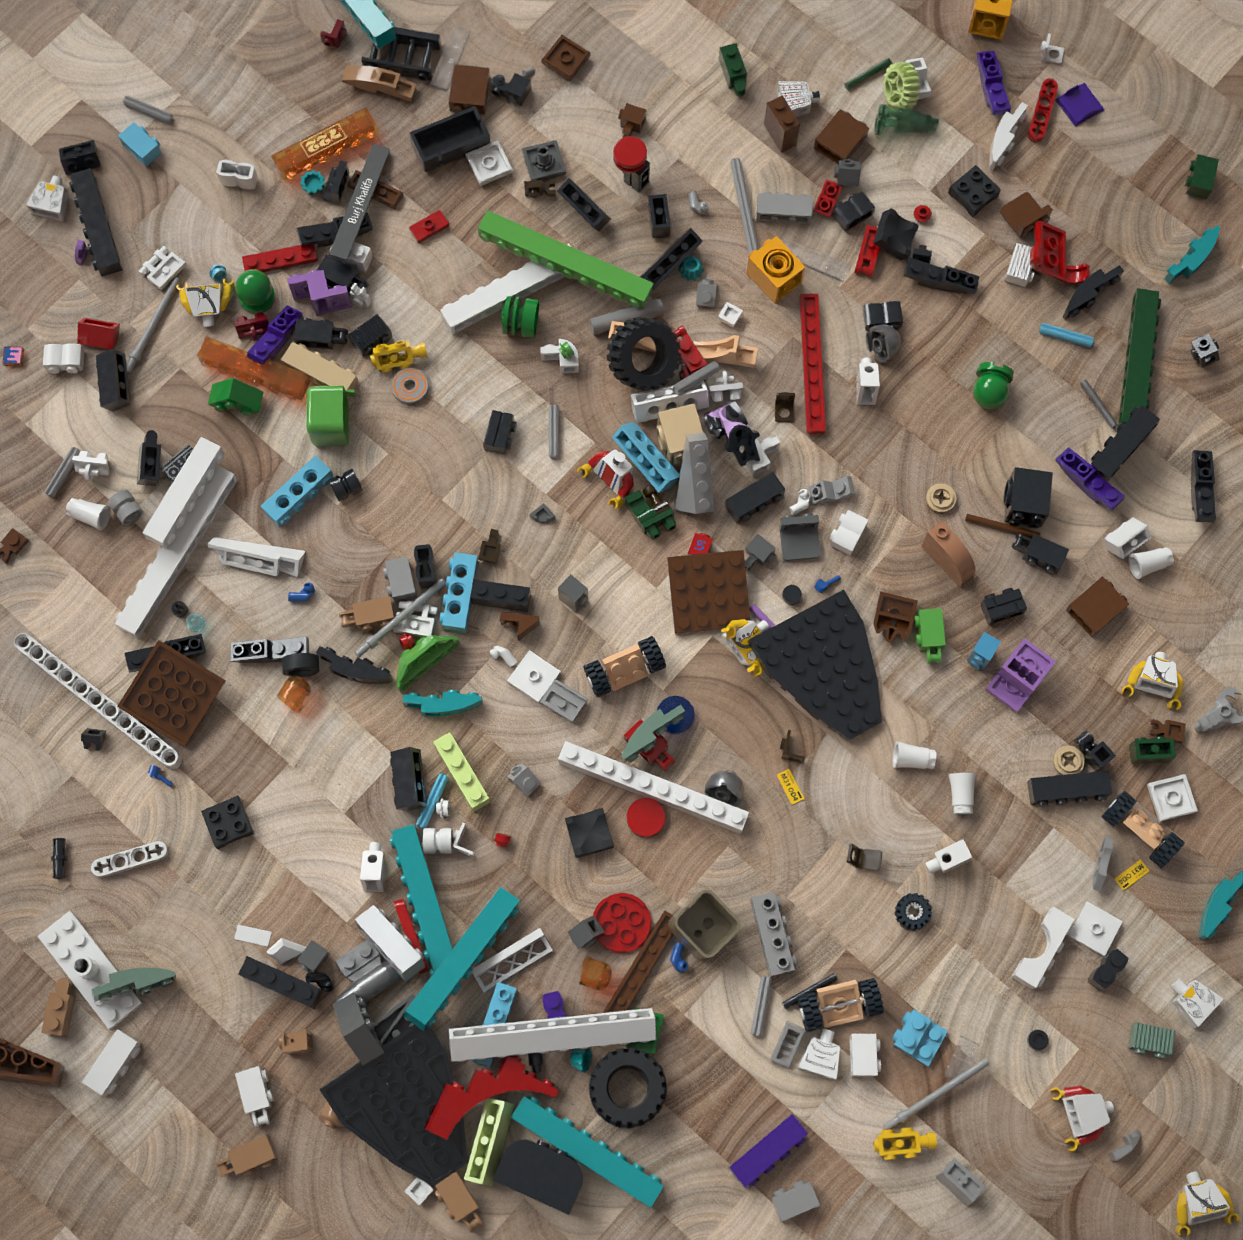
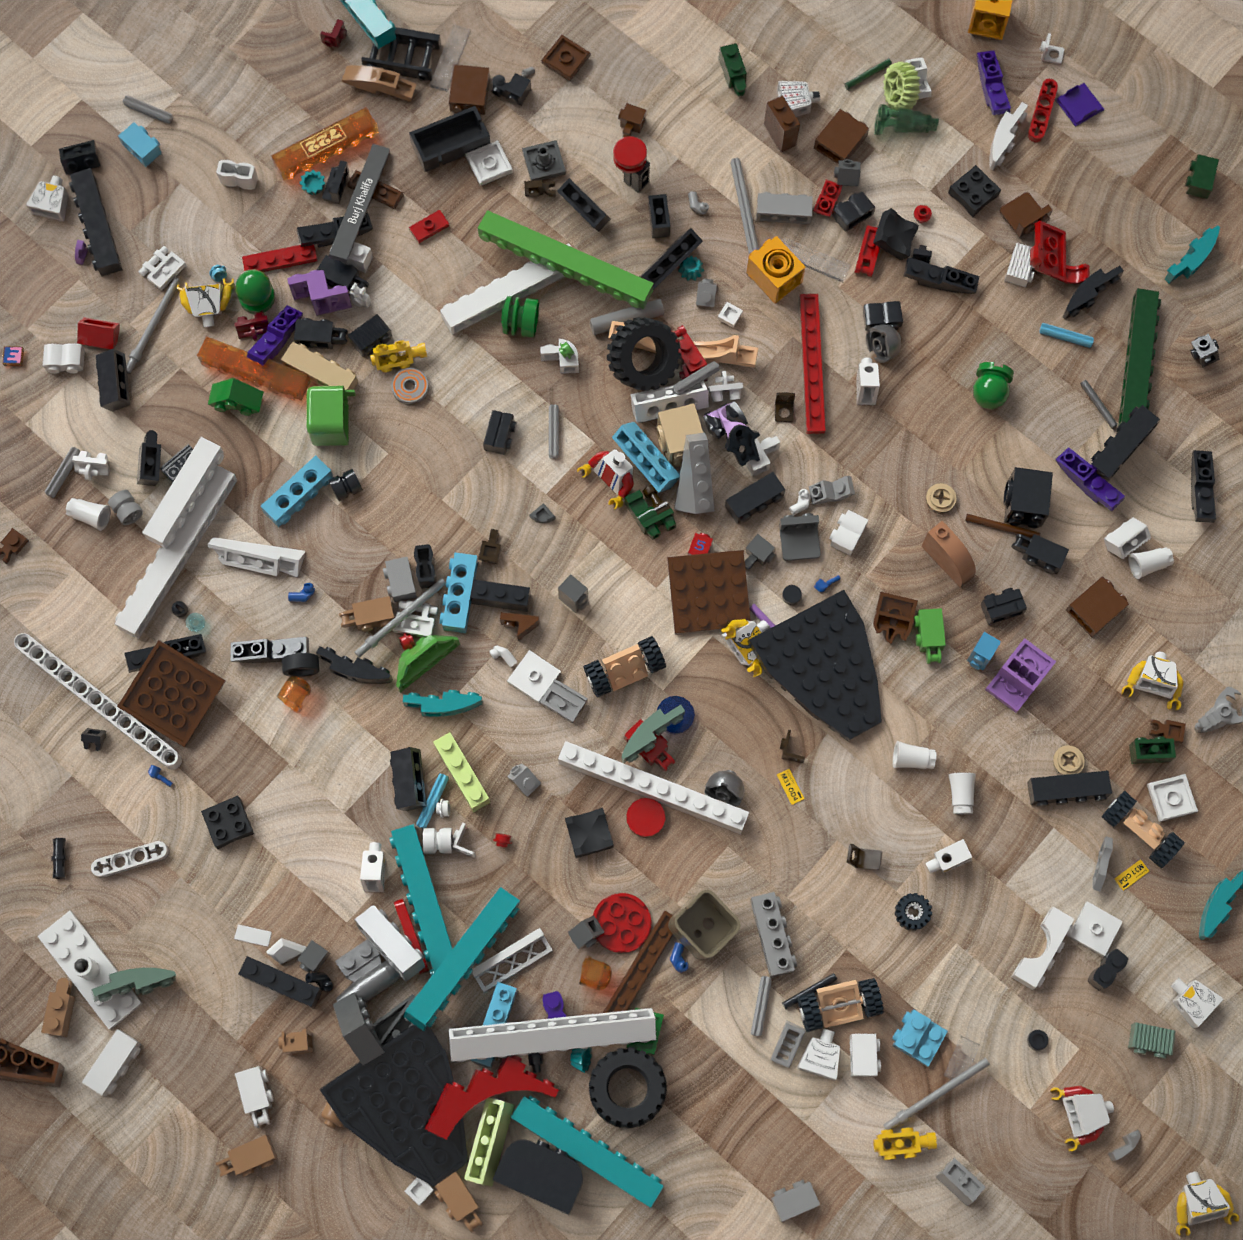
dark purple brick [728,1114,808,1188] -> none
black brick [1074,731,1116,772] -> none

